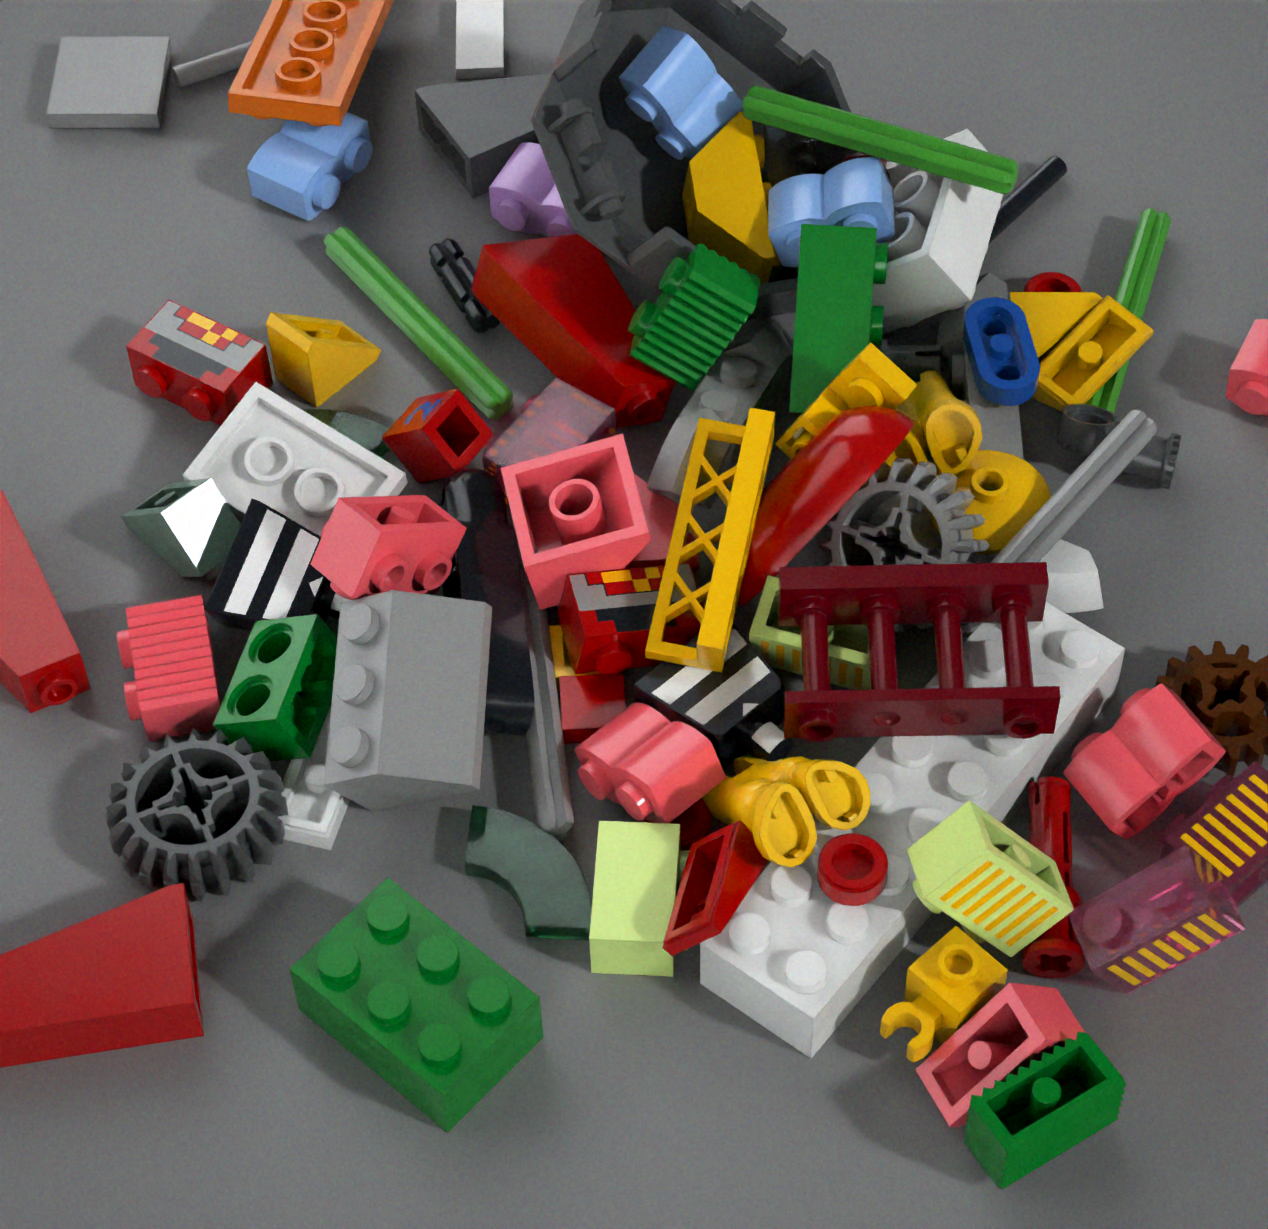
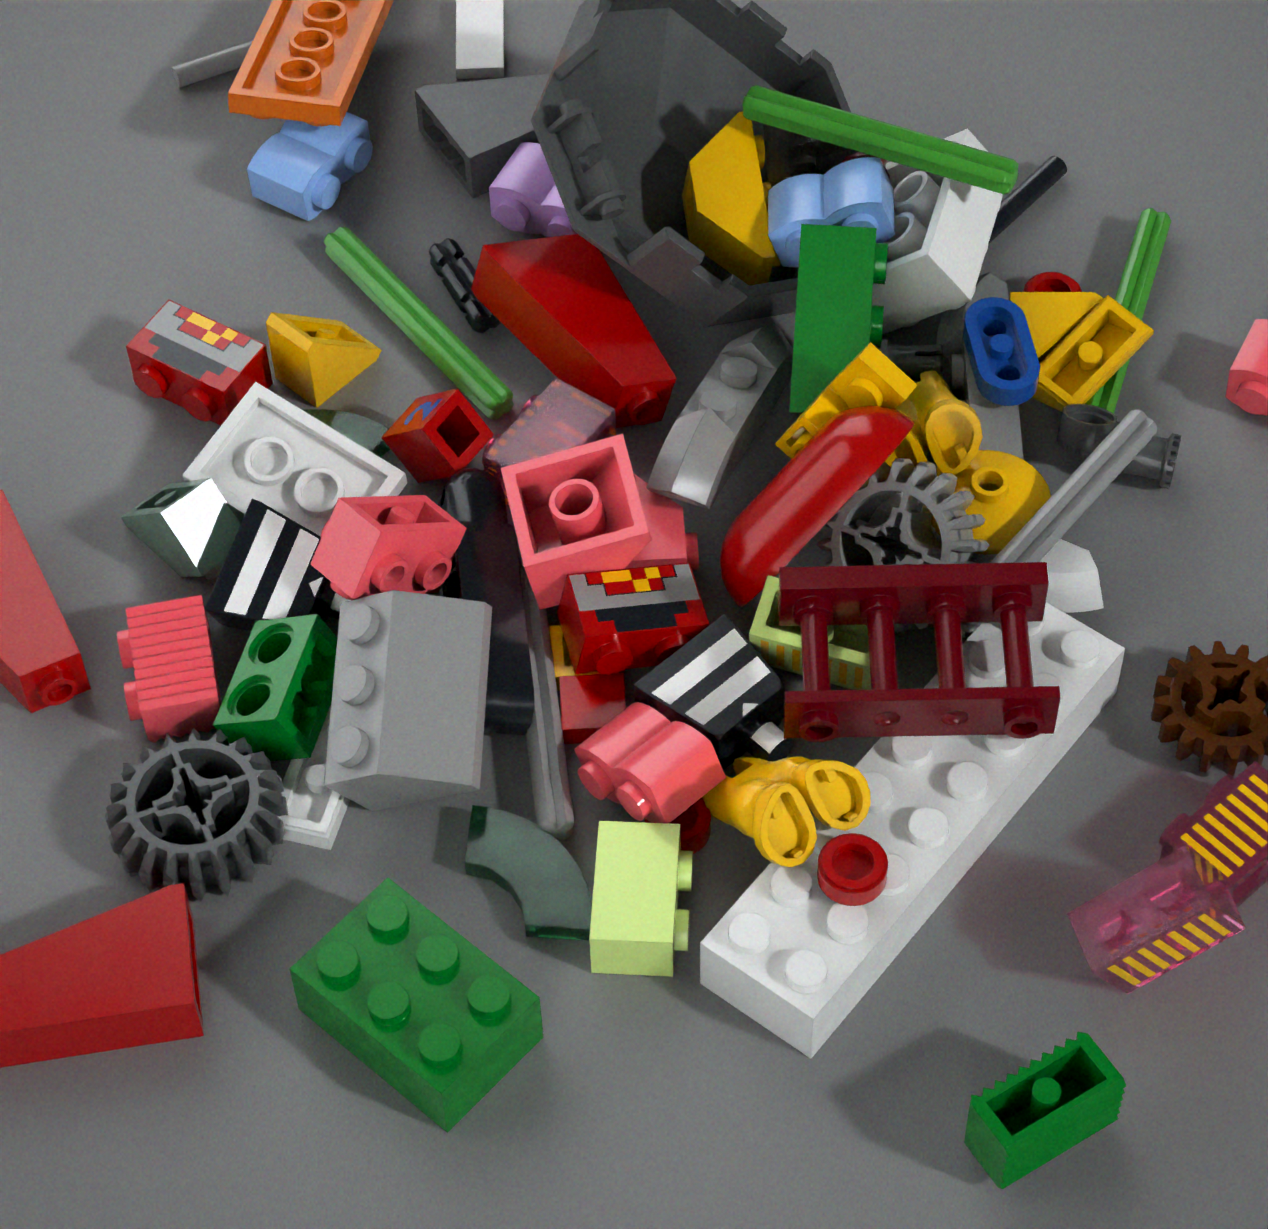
light grey tile [46,36,172,128] -> none
light blue brick [619,26,744,160] -> none
green brick [628,244,761,391] -> none
yellow fence [645,407,775,673] -> none
red slope [663,820,768,956] -> none
yellow brick [880,926,1008,1063] -> none
yellowish green brick [907,800,1074,957] -> none
coral slope [915,982,1085,1127] -> none
red pin [1022,776,1085,978] -> none
coral brick [1063,683,1226,840] -> none

